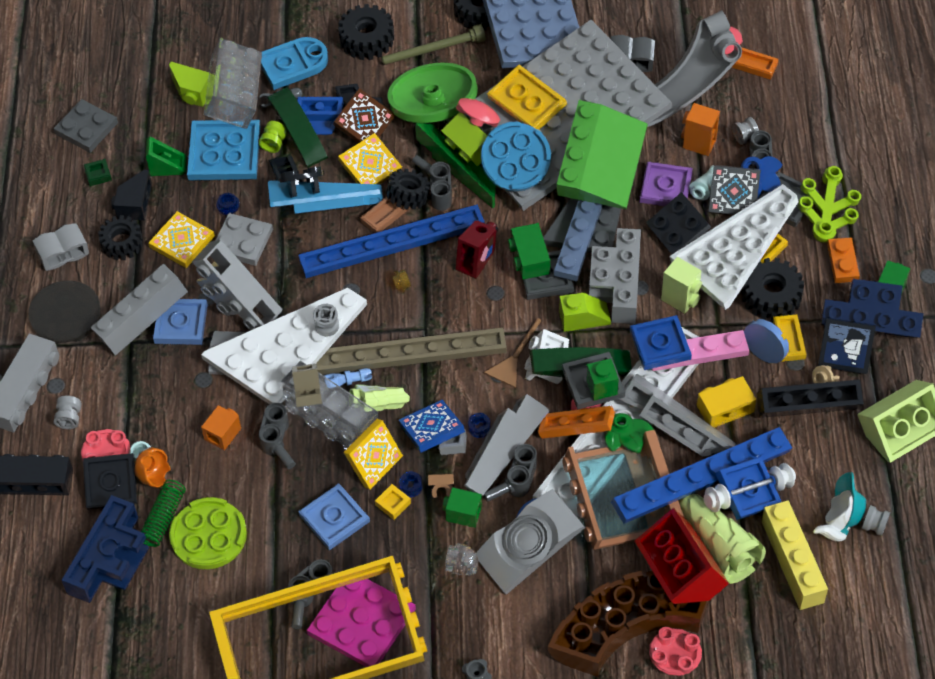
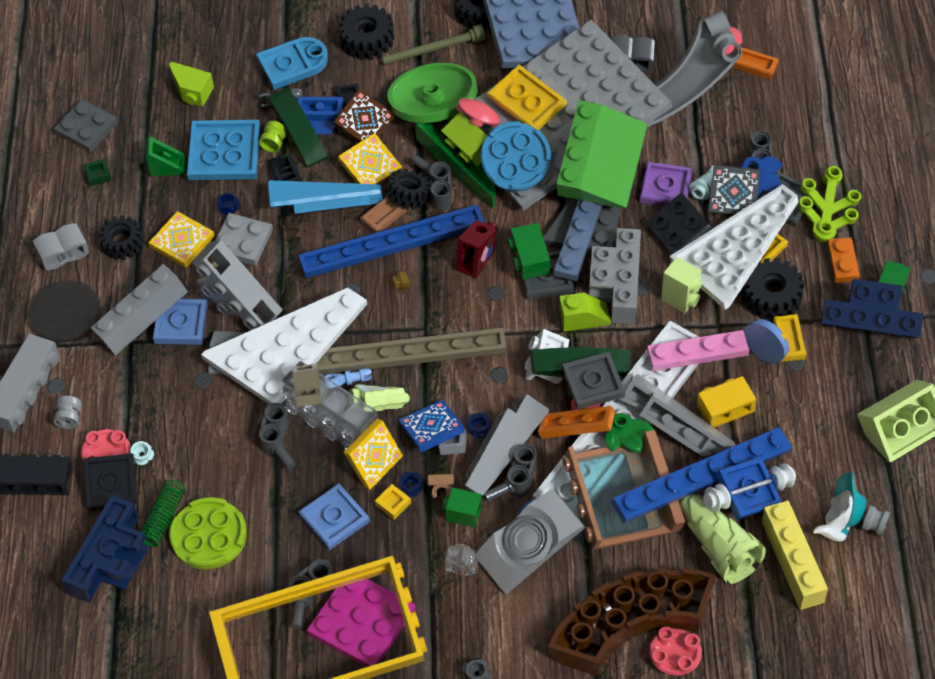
black slope [111,170,152,221] -> none
orange hair [134,447,171,488] -> none
orange brick [201,405,241,451] -> none
clear brick [204,38,262,129] -> none
black plate [279,166,325,198] -> none
light grey wheel [313,303,339,337] -> none
medium nougat piece [484,318,541,388] -> none
green brick [586,359,619,401] -> none
blue tile [630,315,692,370] -> none
red slope [635,507,729,604] -> none
orange brick [681,103,720,156] -> none
light grey wheel [732,117,759,145] -> none
black brick [756,380,863,418] -> none
tan plate [812,365,840,384] -> none
tile [818,317,876,374] -> none

